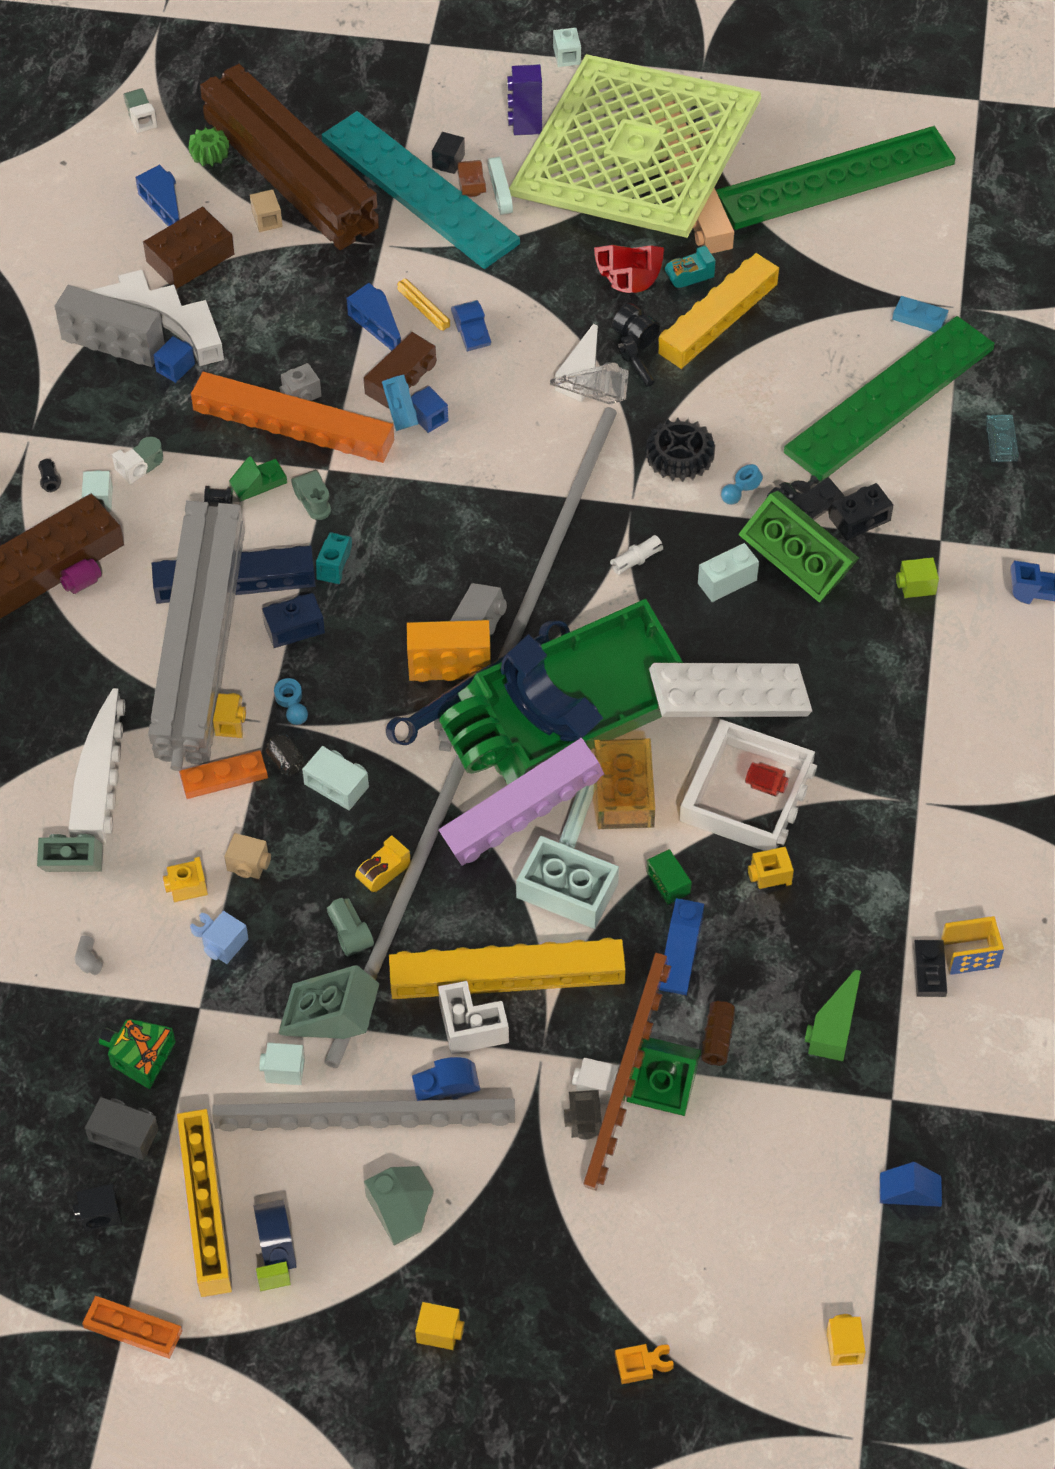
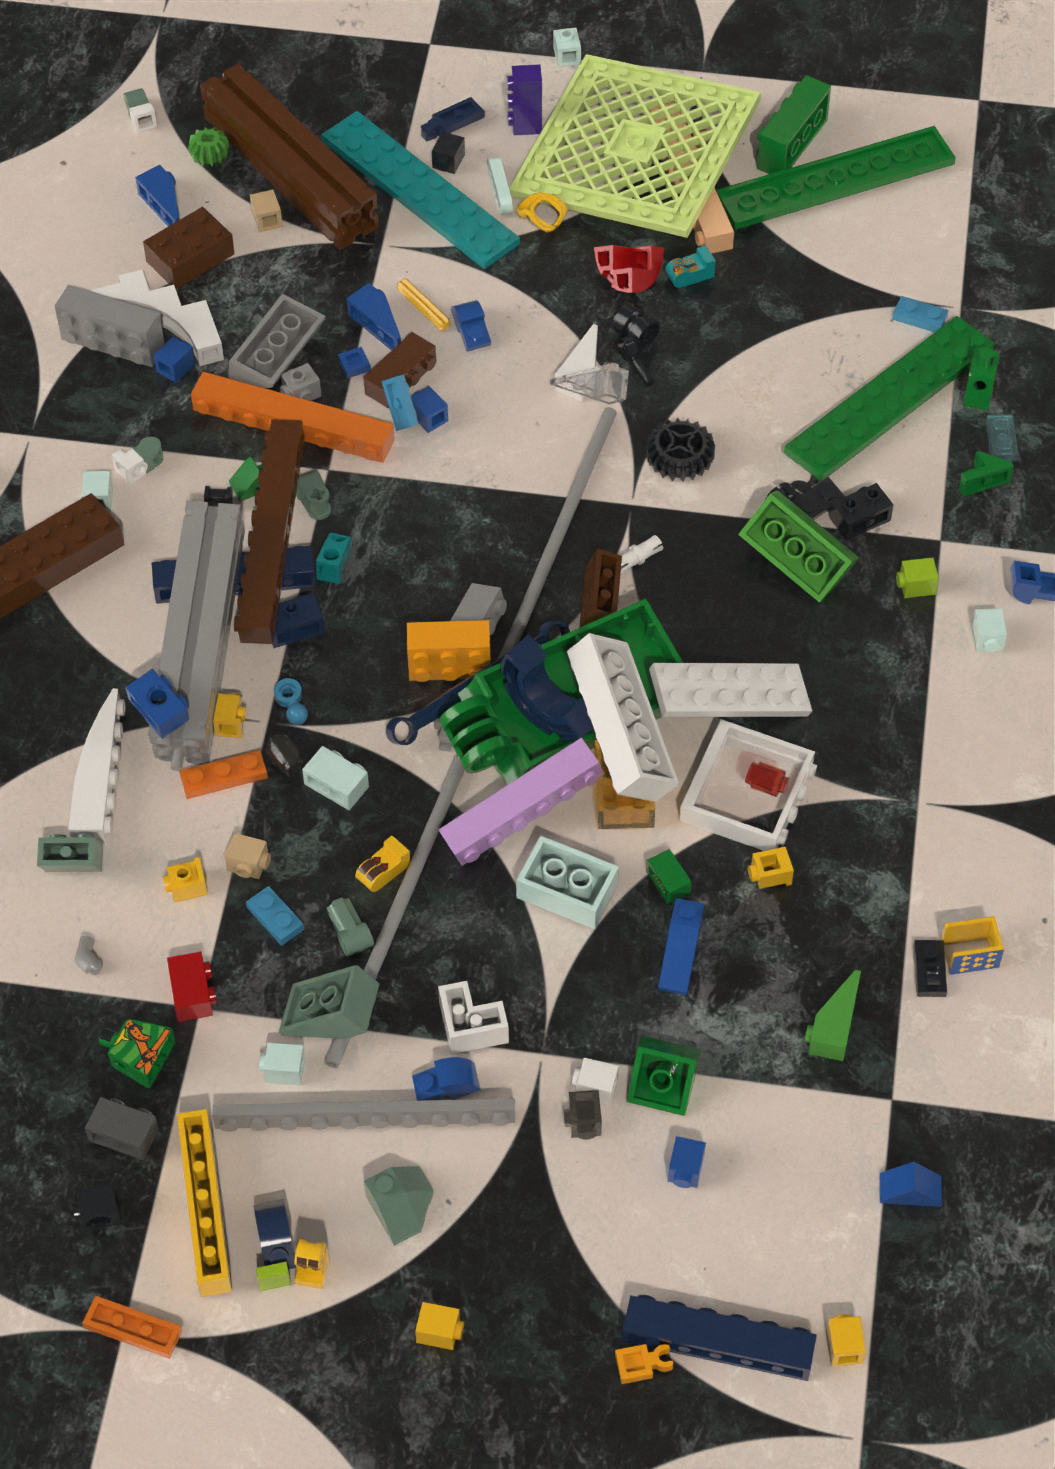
black pin [38,459,61,492] -> none
magenta brick [60,558,102,594] -> none
light blue brick [190,911,248,964] -> none
yellow brick [389,938,625,999] -> none
dark orange bracket [458,160,486,197] -> none
light aqua axle [559,783,596,849] -> none
dark orange plate [583,952,671,1191] -> none
yellow brick [658,253,779,369] -> none
light aqua brick [698,543,759,602] -> none
reddish brown axle [701,1001,735,1066] -> none
dark azure plate [721,464,763,505] -> none
none -> blue brick [125,668,189,739]
none -> red piece [167,951,217,1022]
none -> light grey slope [228,294,326,389]
none -> reddish brown brick [234,420,305,644]
none -> dark azure plate [246,886,304,946]
none -> yellow leg [294,1238,330,1289]
none -> blue plate [338,347,371,378]
none -> dark blue hinge [421,97,485,142]
none -> yellow piece [516,192,567,233]
none -> white brick [567,633,679,802]
none -> reddish brown brick [579,548,622,628]
none -> dark blue brick [622,1295,817,1381]
none -> blue brick [668,1136,706,1188]
none -> green brick [756,75,831,174]
none -> green slope [959,451,1014,497]
none -> green torso [963,348,1000,411]
none -> light aqua brick [972,608,1007,652]

